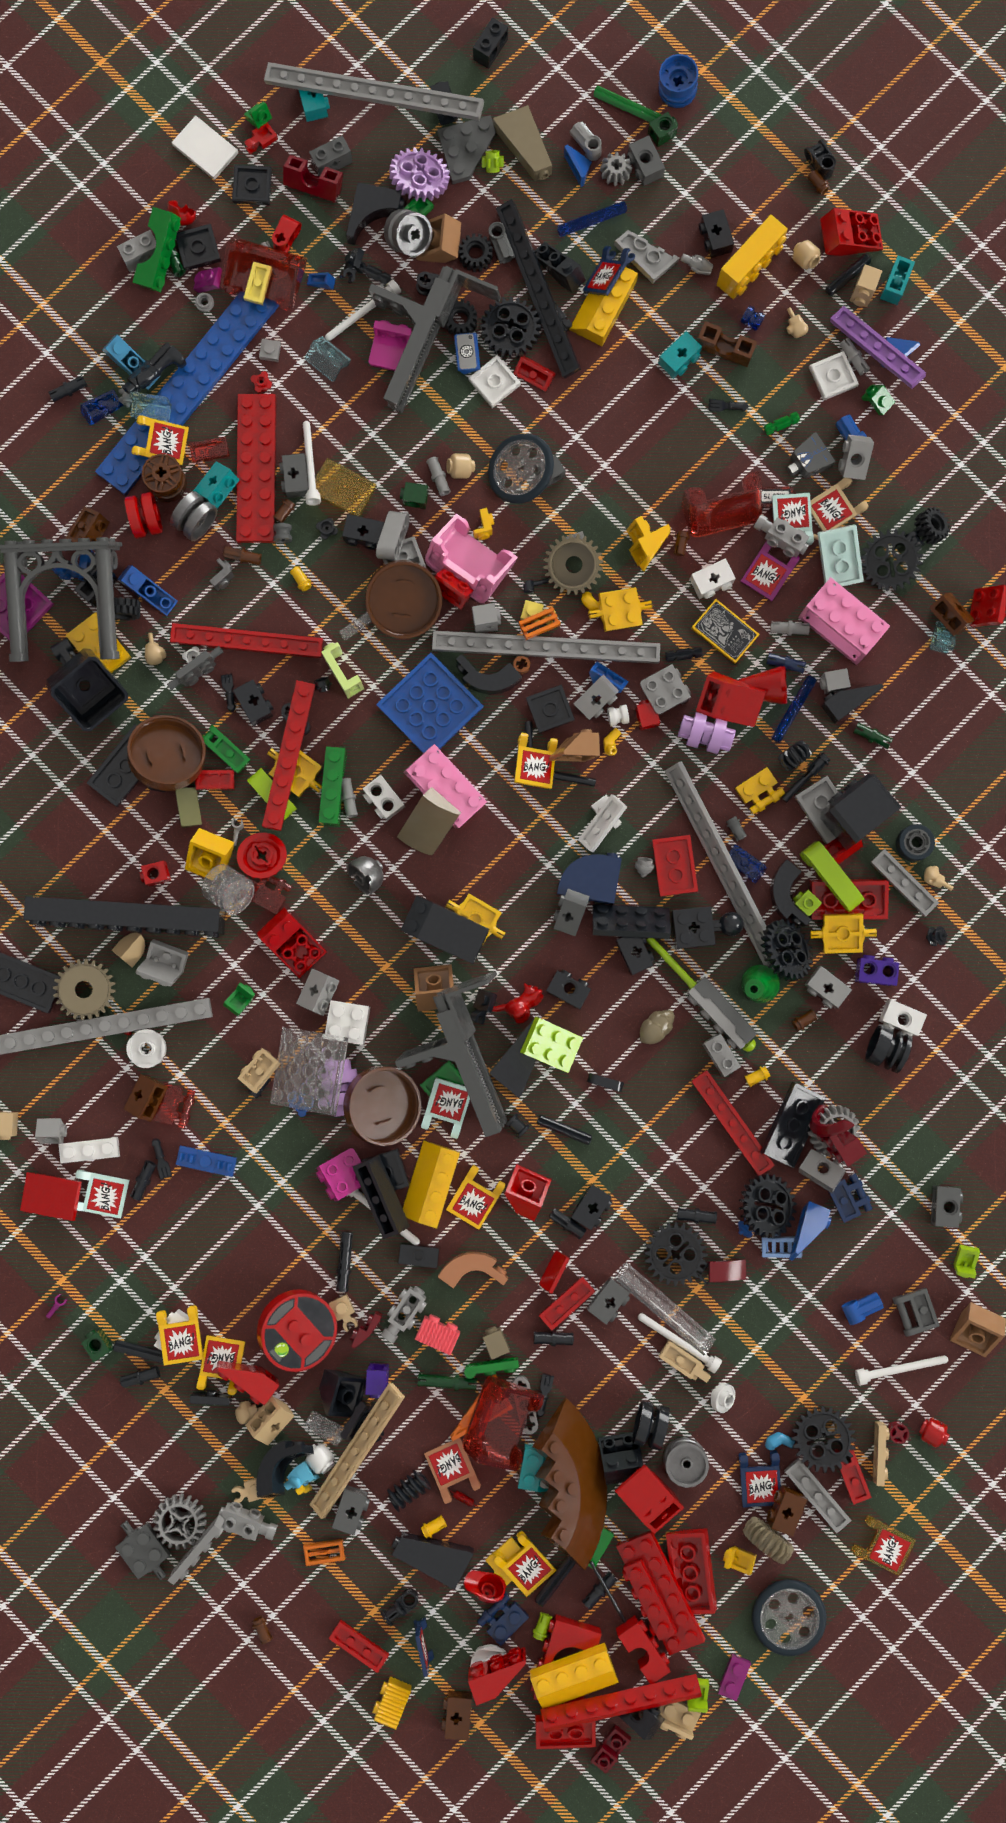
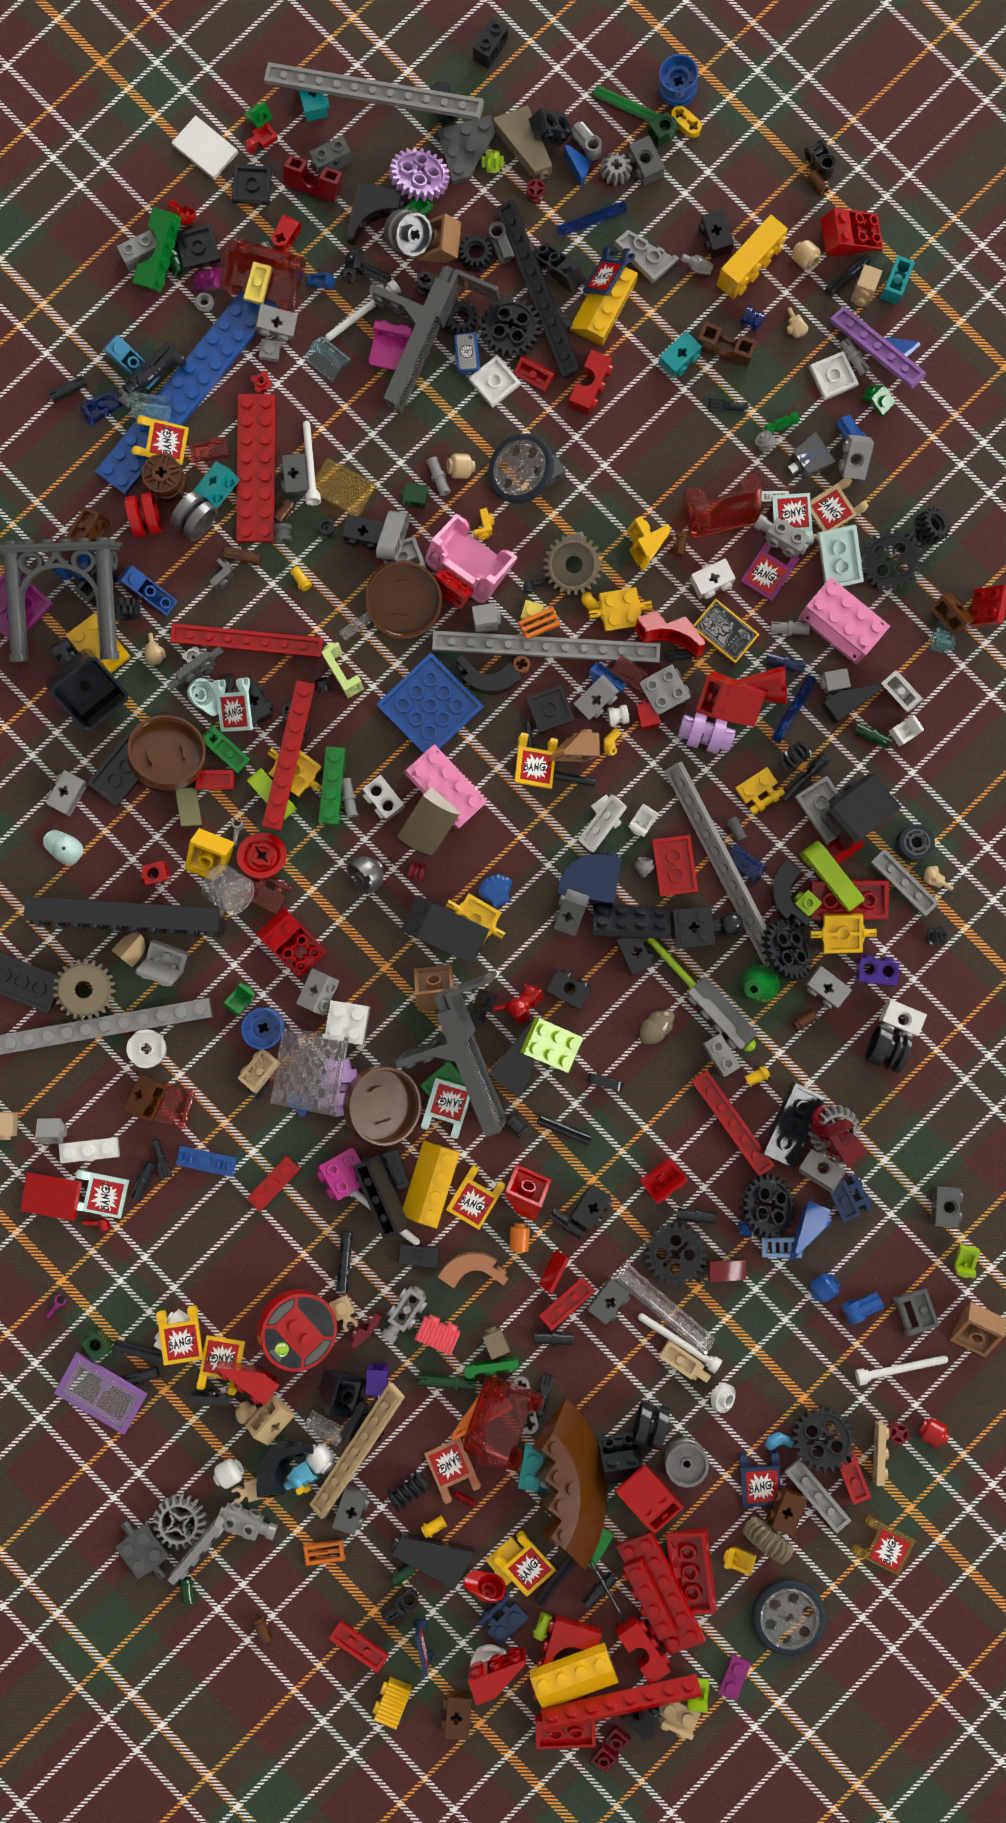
none -> light aqua cap [43,830,83,865]
none -> light grey brick [46,770,88,816]
none -> clear door [54,1352,148,1435]
none -> red hand [82,1219,111,1232]
none -> dark green pin [178,1576,195,1605]
none -> light aqua cap [187,678,218,716]
none -> flag [212,678,253,732]
none -> white head [213,1458,244,1489]
none -> blue wheel [241,1007,285,1049]
none -> red plate [247,1156,301,1212]
none -> light grey brick [254,304,298,342]
none -> dark green pin [391,1564,417,1586]
none -> dark red wheel [407,861,427,883]
none -> blue animal [478,874,512,908]
none -> orange brick [509,1223,530,1252]
none -> dark red wheel [526,179,545,204]
none -> black brick [528,108,573,144]
none -> red arch [568,349,614,415]
none -> clear red plate [610,655,651,692]
none -> white bracket [628,804,659,837]
none -> red arch [634,610,706,658]
none -> red bracket [639,1157,688,1204]
none -> yellow beam [671,106,702,138]
none -> light grey wheel [755,431,776,452]
none -> blue head [810,1273,840,1303]
none -> white brick [881,670,923,712]
none -> white bracket [889,715,924,747]

